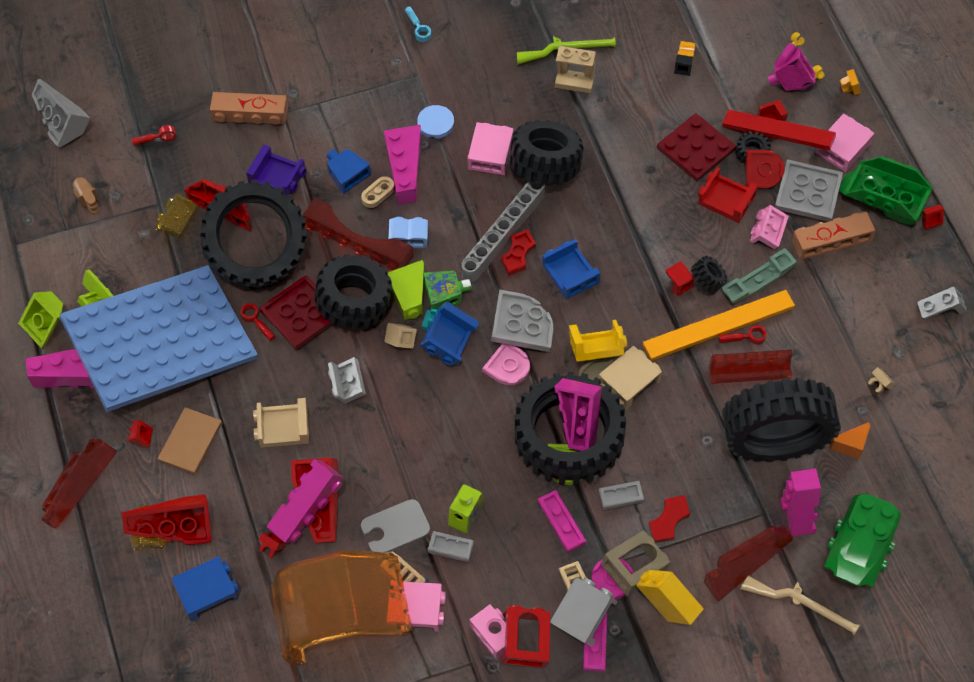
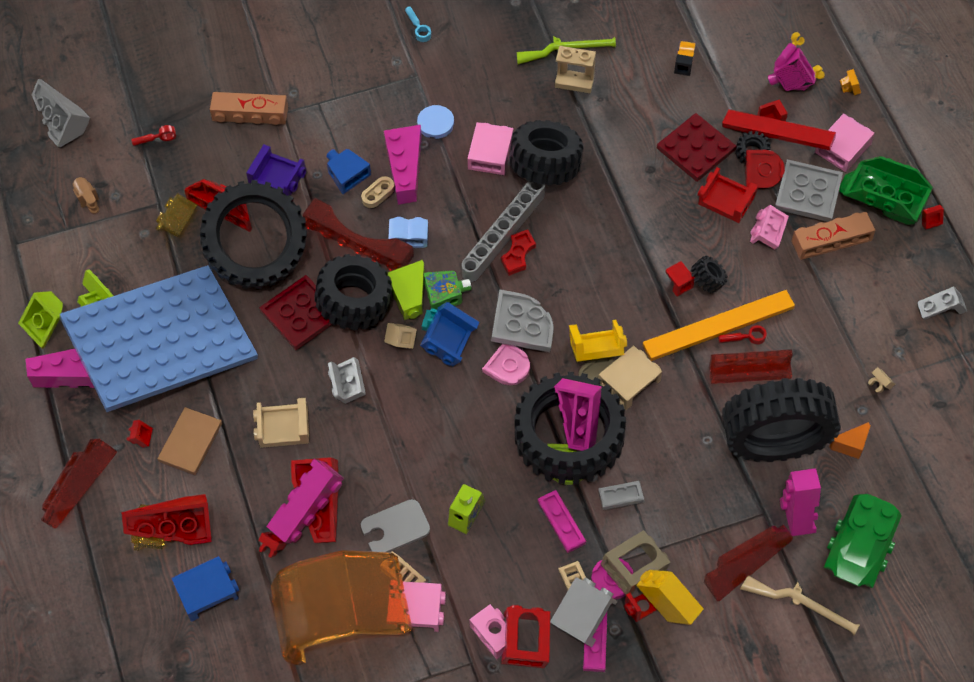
red piece [240,303,276,342] -> none
light grey plate [428,531,474,562] -> none
blue panel [542,239,600,300] -> none
red tile [649,495,690,543] -> none
sand green slope [721,248,797,304] -> none
none -> red bracket [624,593,657,622]

